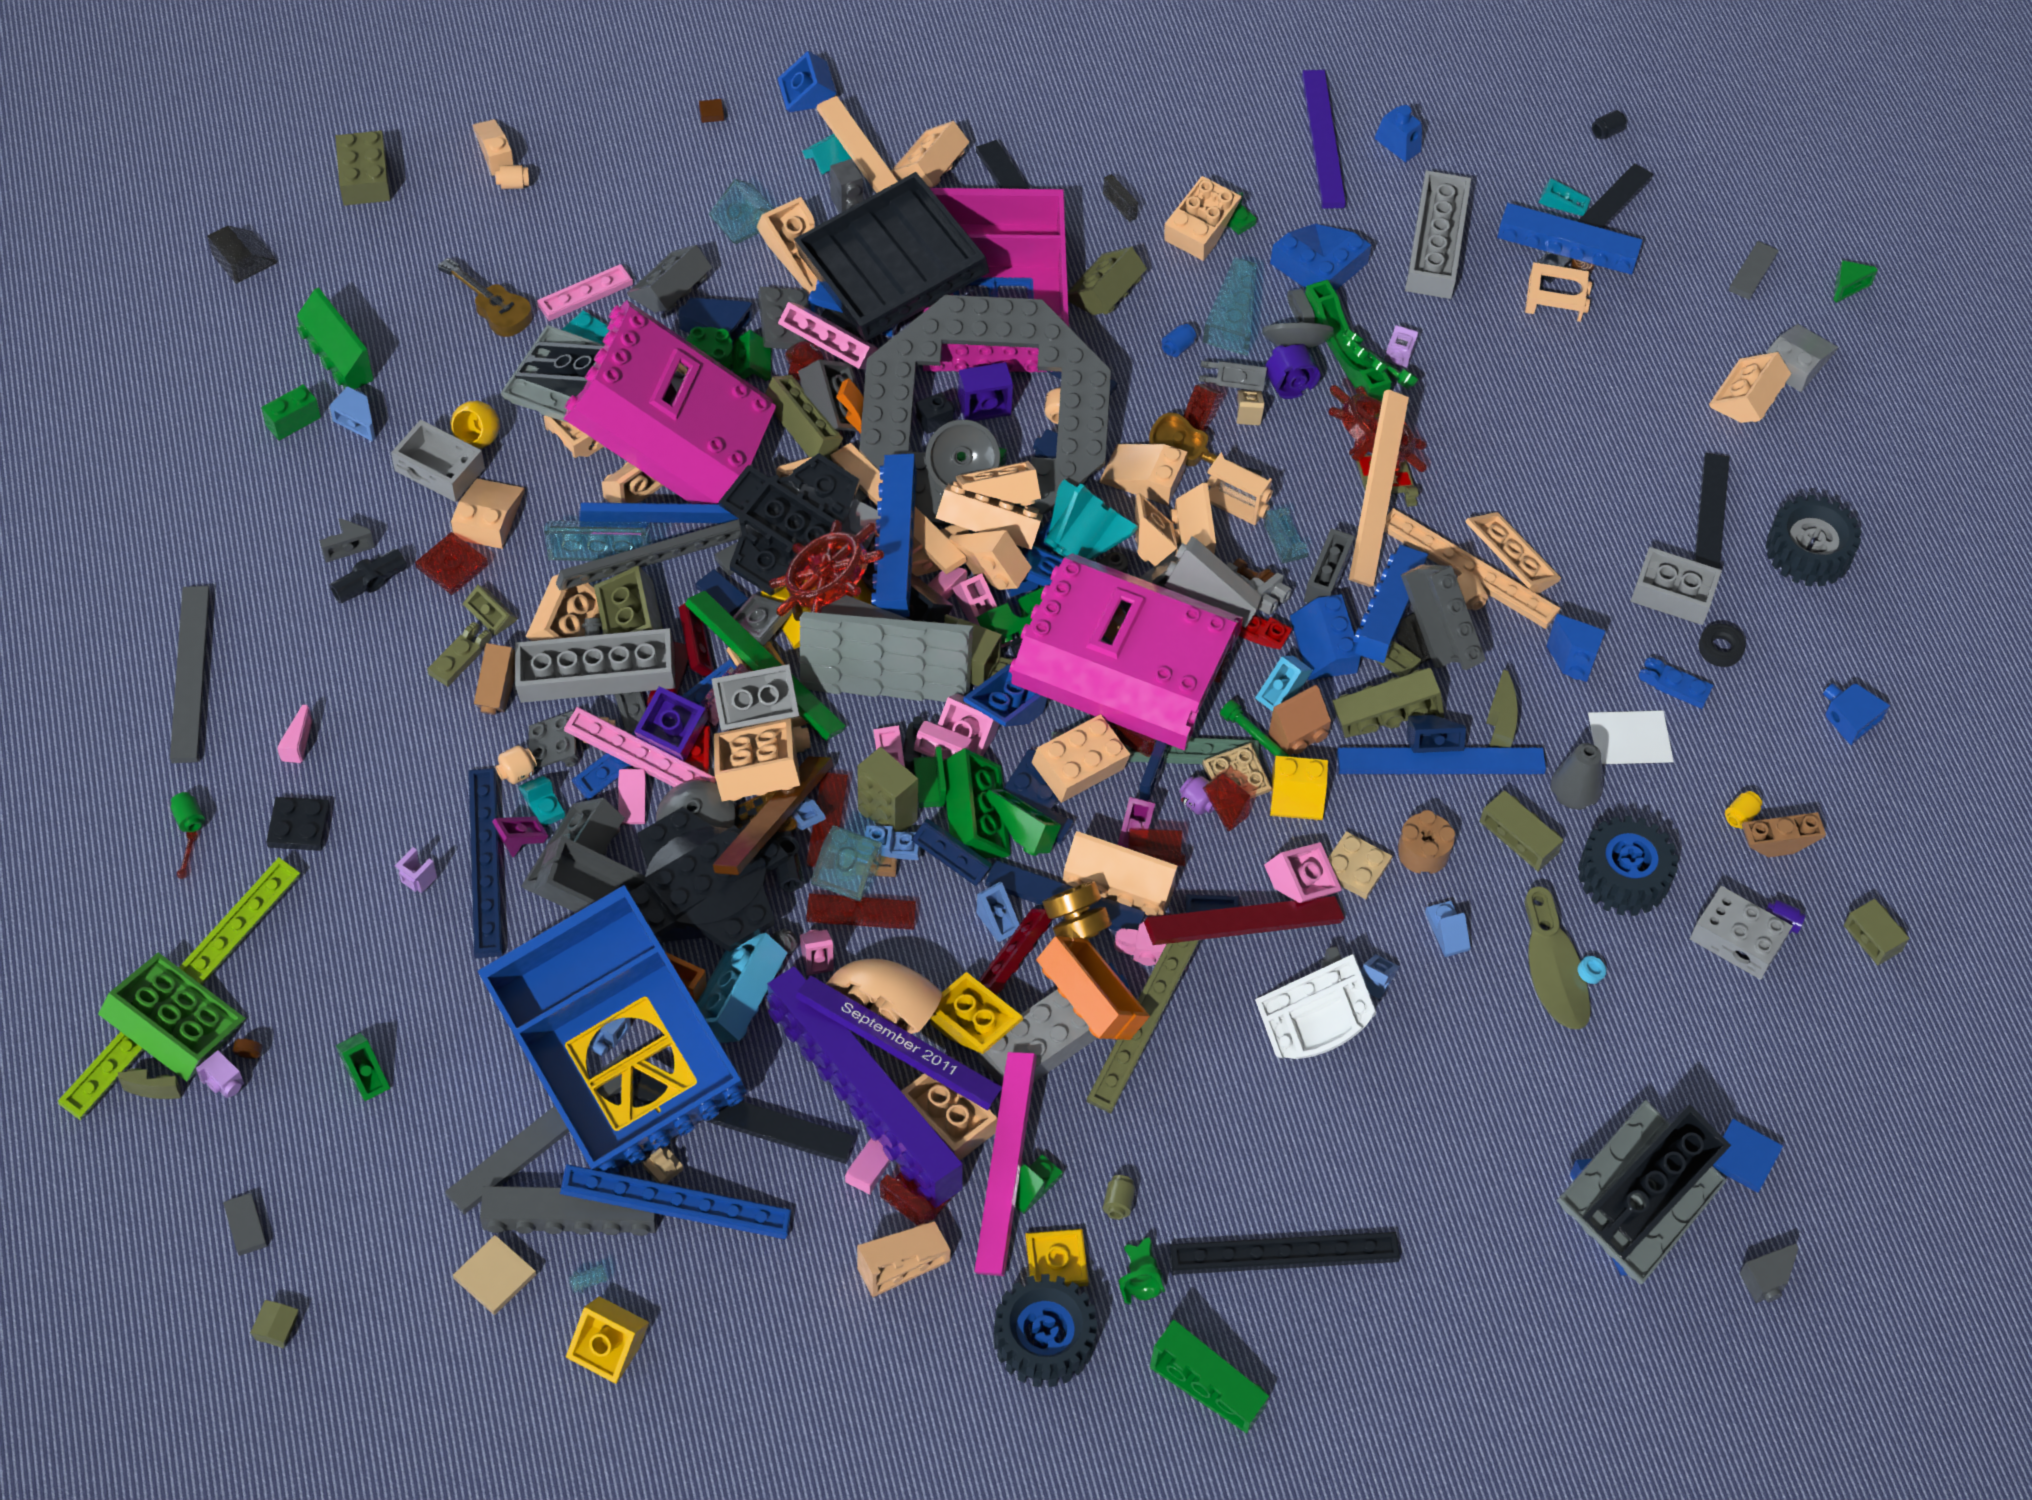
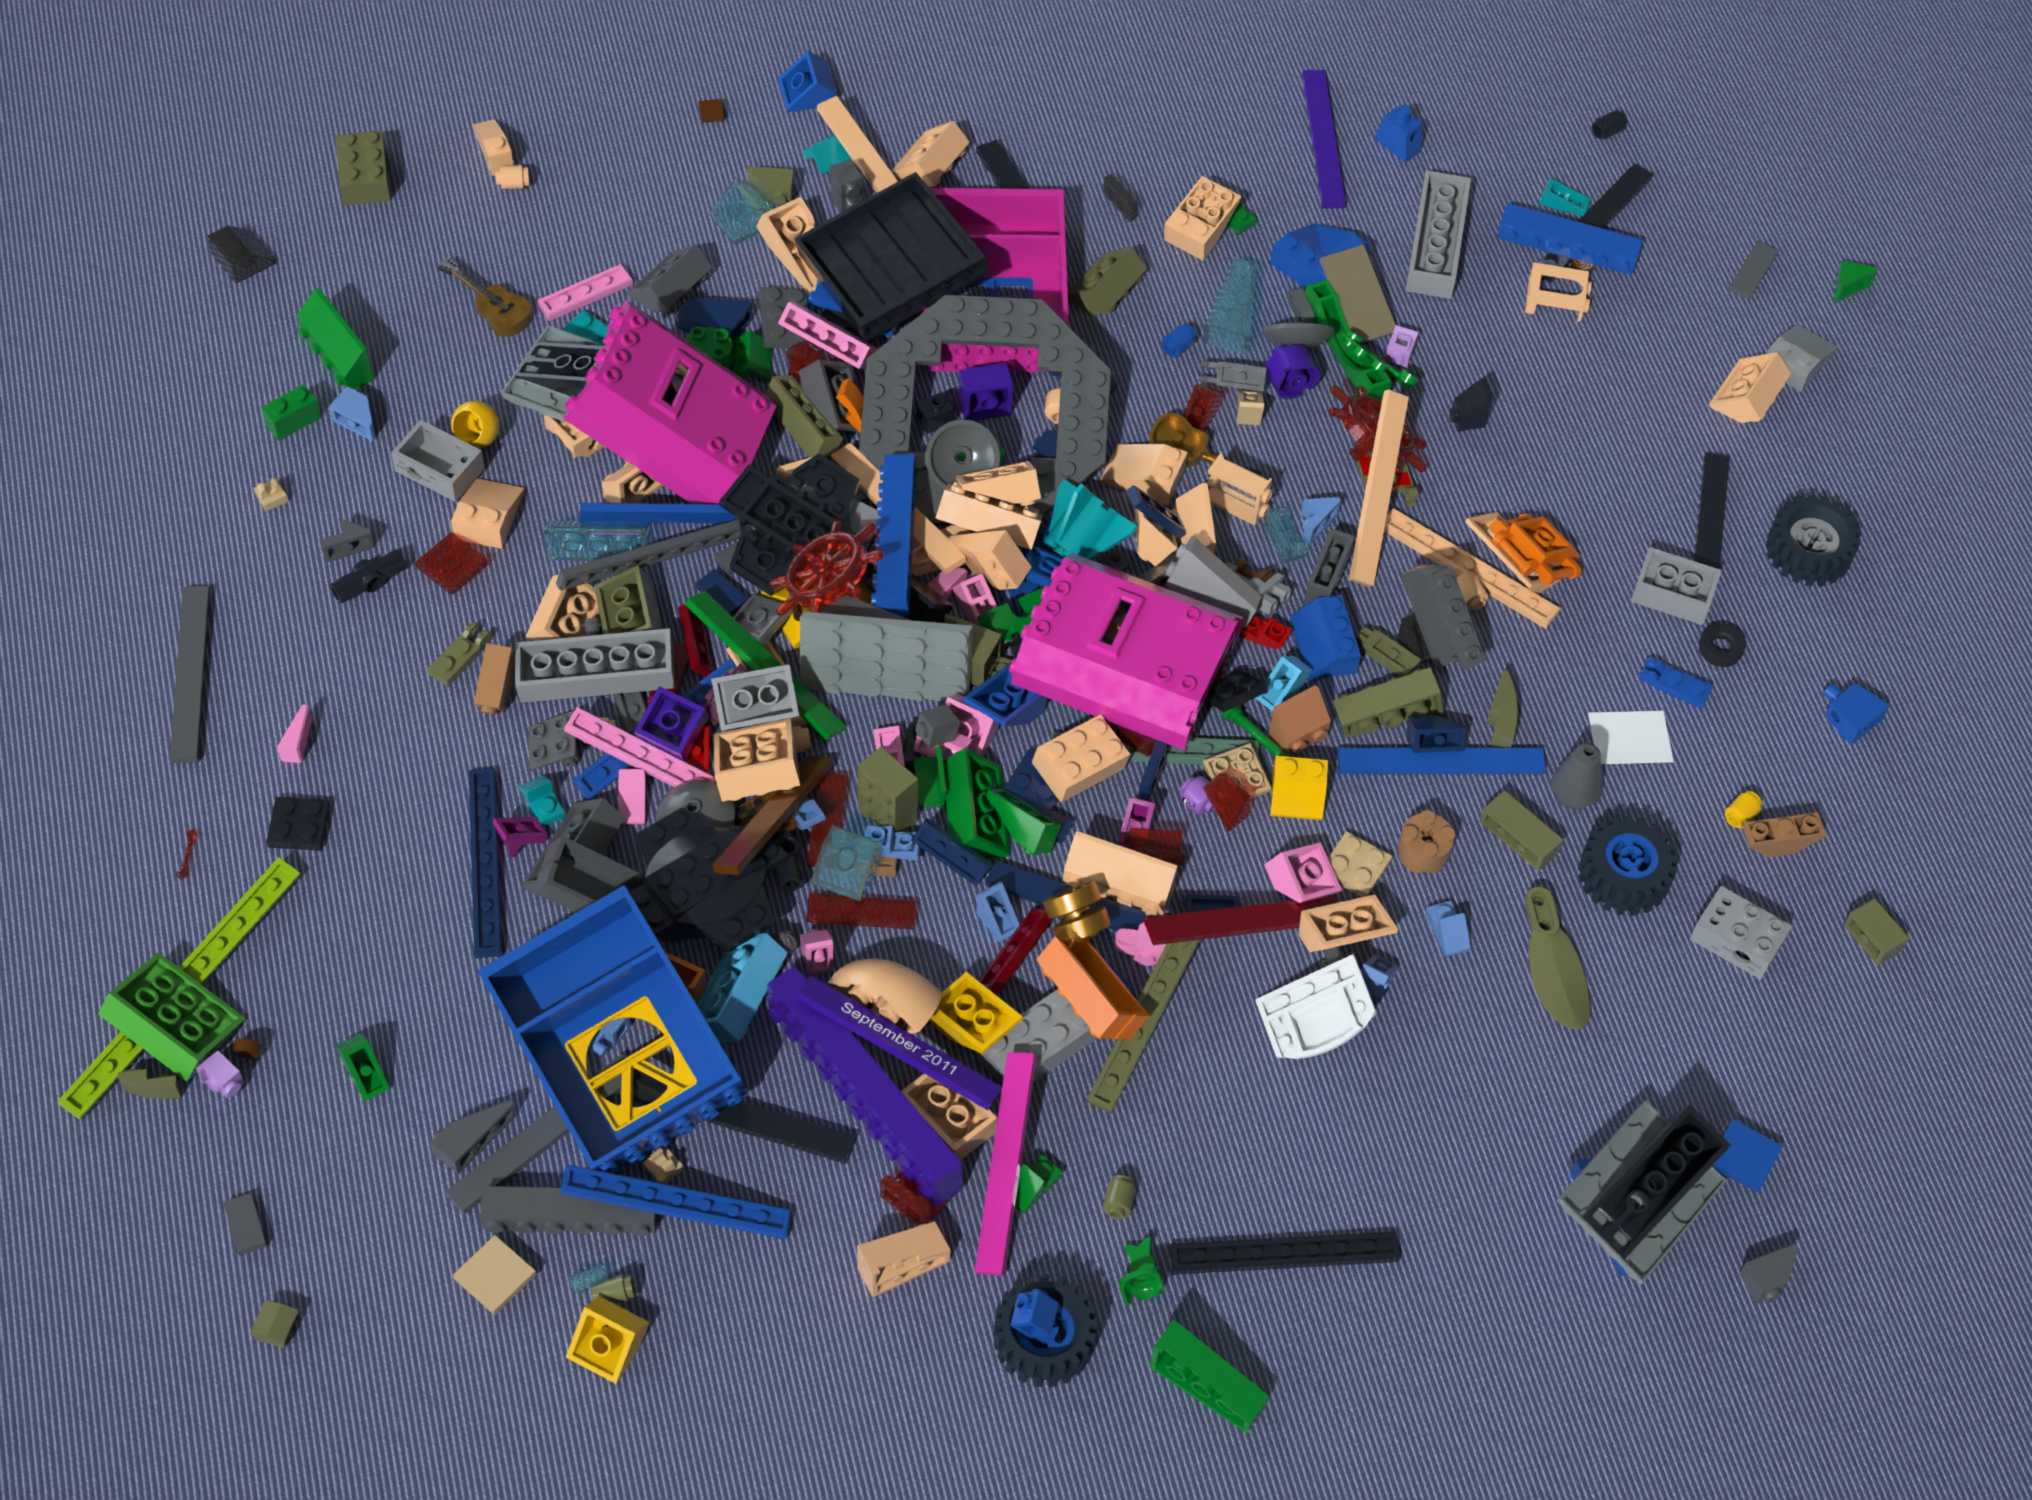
green brick [170,792,205,832] -> none
lavender window [395,847,437,893] -> none
olive slope [462,584,518,636] -> none
light nougat head [495,745,537,784] -> none
bright pink slope [845,1138,890,1195] -> none
yellow tile [1025,1229,1089,1287] -> none
blue brick [1353,545,1428,663] -> none
blue slope [1546,614,1606,682] -> none
medium azure tile [1578,956,1606,984] -> none
dark purple brick [1765,899,1806,934] -> none
none -> tan tile [254,478,288,511]
none -> dark grey slope [430,1100,517,1174]
none -> olive cone [591,1273,636,1302]
none -> olive slope [747,166,794,205]
none -> dark grey brick [916,704,960,748]
none -> blue brick [1010,1289,1059,1338]
none -> dark blue tile [1127,485,1186,539]
none -> black plate [1204,670,1268,712]
none -> light nougat slope [1298,895,1398,952]
none -> medium blue slope [1301,497,1341,545]
none -> dark tan tile [1319,244,1396,344]
none -> black slope [1449,378,1493,432]
none -> orange brick [1491,513,1581,585]

